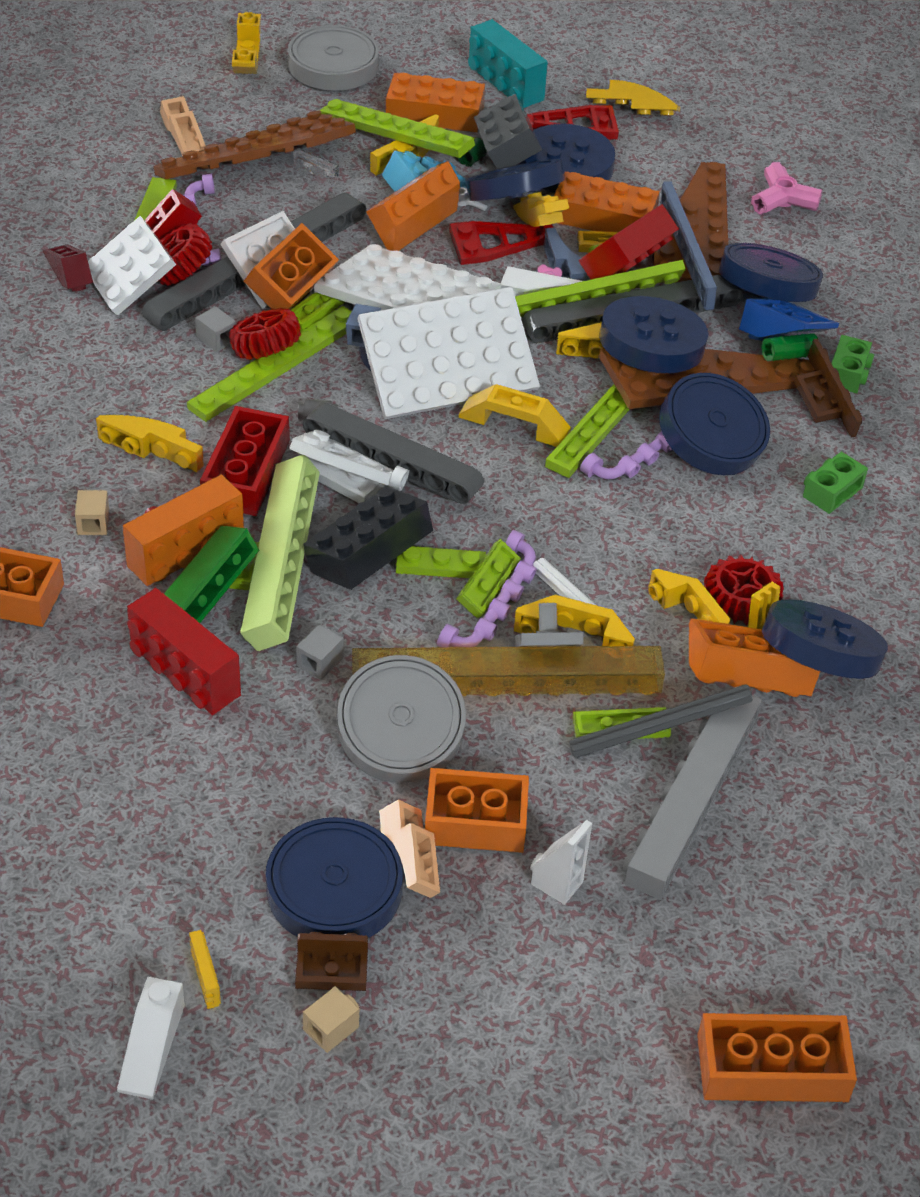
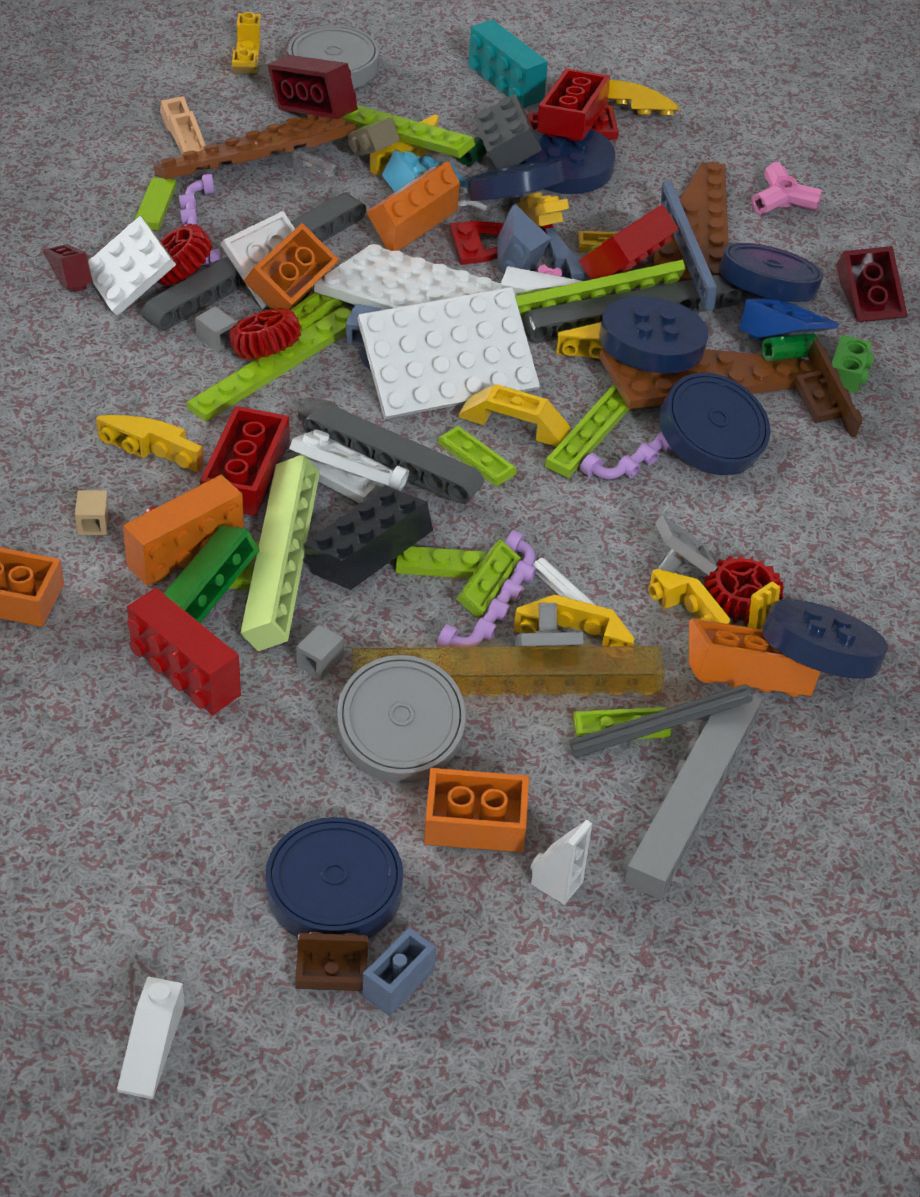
red slope [145,189,202,240] -> none
yellow tile [189,930,221,1009] -> none
tan brick [303,986,360,1053] -> none
light nougat slope [379,799,440,898] -> none
orange brick [386,72,485,133] -> none
orange brick [554,171,660,232] -> none
orange brick [697,1013,857,1102] -> none
bright green brick [803,451,868,514] -> none
none -> dark red brick [267,55,358,119]
none -> dark tan brick [347,118,400,156]
none -> sand blue brick [363,927,436,1016]
none -> lime tile [438,426,517,487]
none -> sand blue slope [497,204,551,273]
none -> red brick [537,68,610,141]
none -> light grey tile [655,514,717,575]
none -> dark red slope [836,246,908,322]

